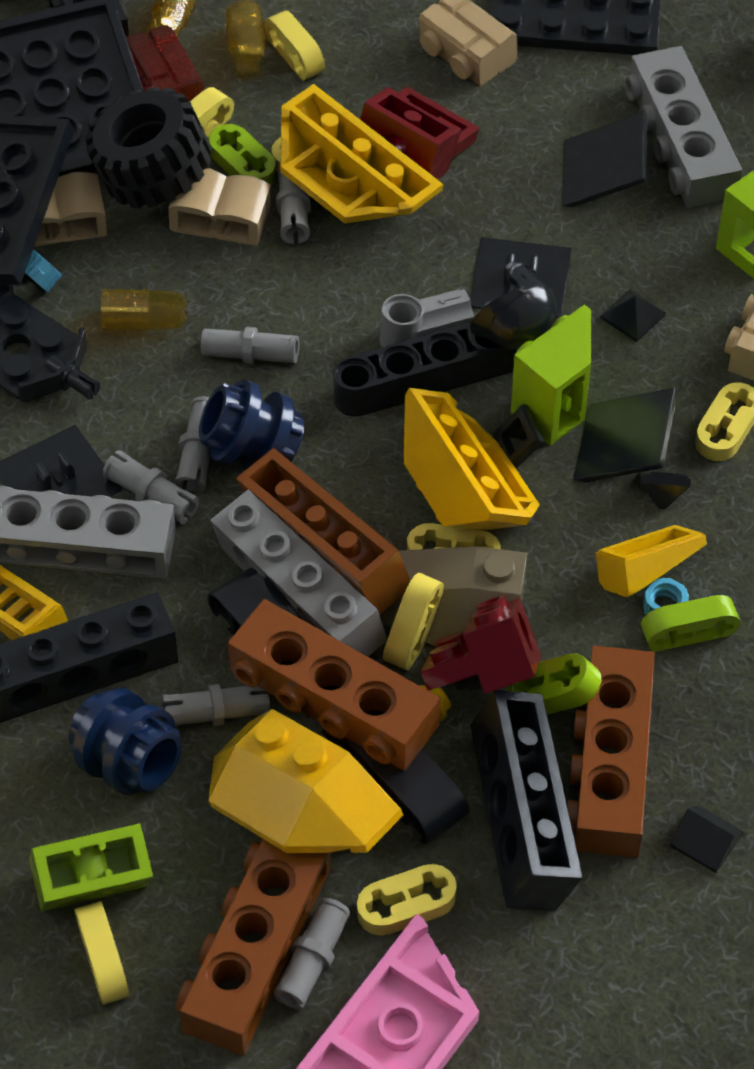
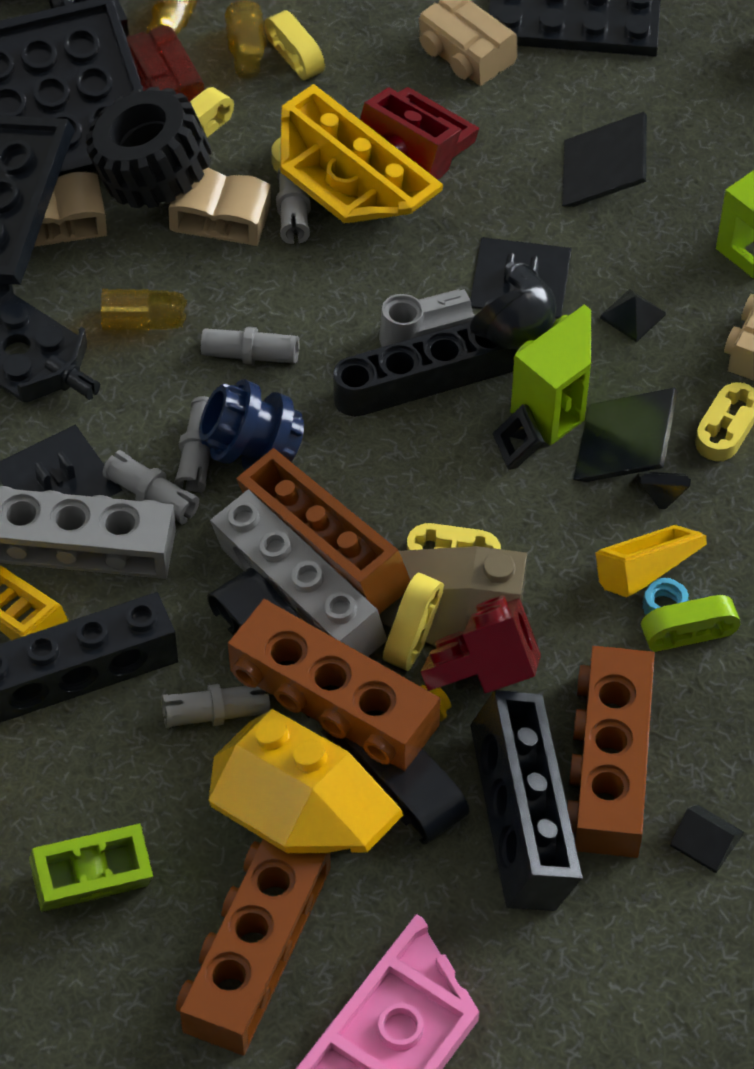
medium azure axle [25,249,62,293] -> none
dark blue piece [69,688,182,795] -> none
light yellow beam [74,901,130,1005] -> none
lime beam [209,124,276,185] -> none
light grey pin [274,898,350,1010] -> none
light yellow beam [357,864,457,936] -> none
yellow wedge [404,388,540,531] -> none
lime beam [506,653,601,715] -> none
light grey brick [625,46,743,208] -> none

